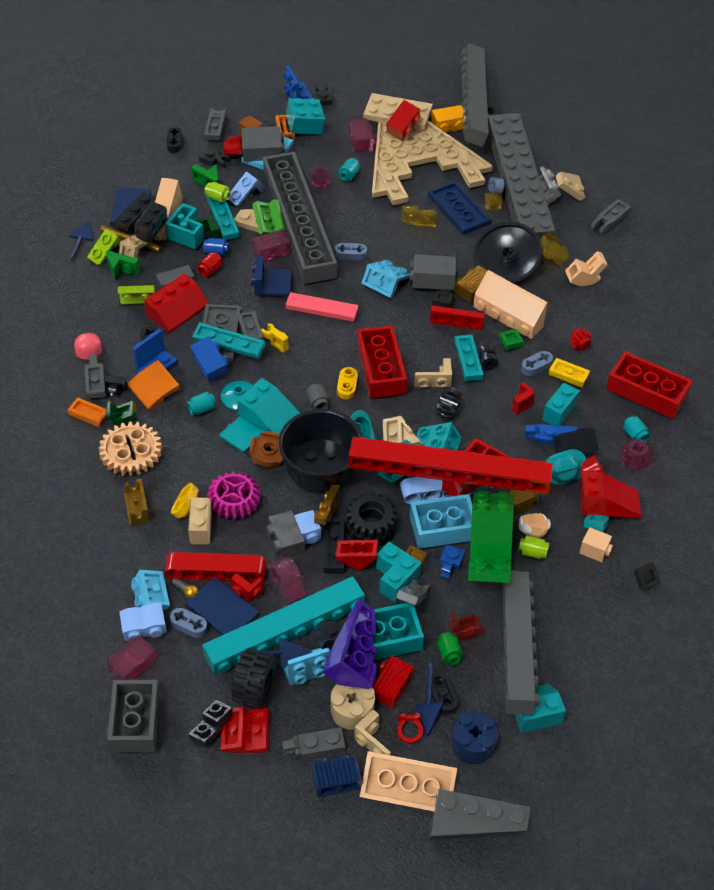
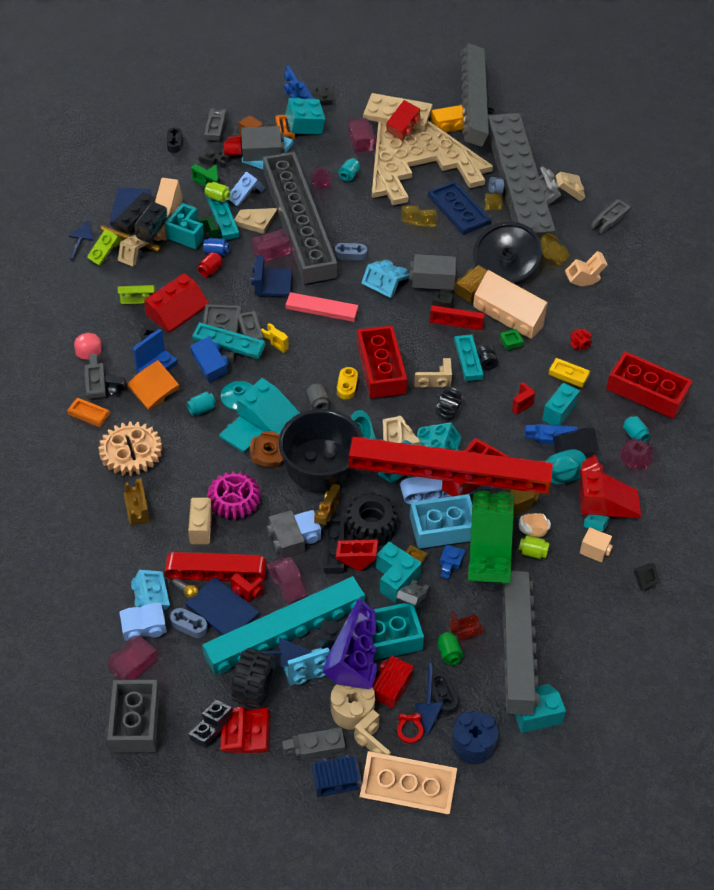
green slope [105,250,140,280] -> none
dark green bracket [106,401,137,426] -> none
dark grey tile [156,265,195,288] -> none
yellow plate [171,483,198,519] -> none
bright green bracket [252,199,285,237] -> none
dark grey wedge [429,789,530,839] -> none
sand blue beam [521,351,553,376] -> none

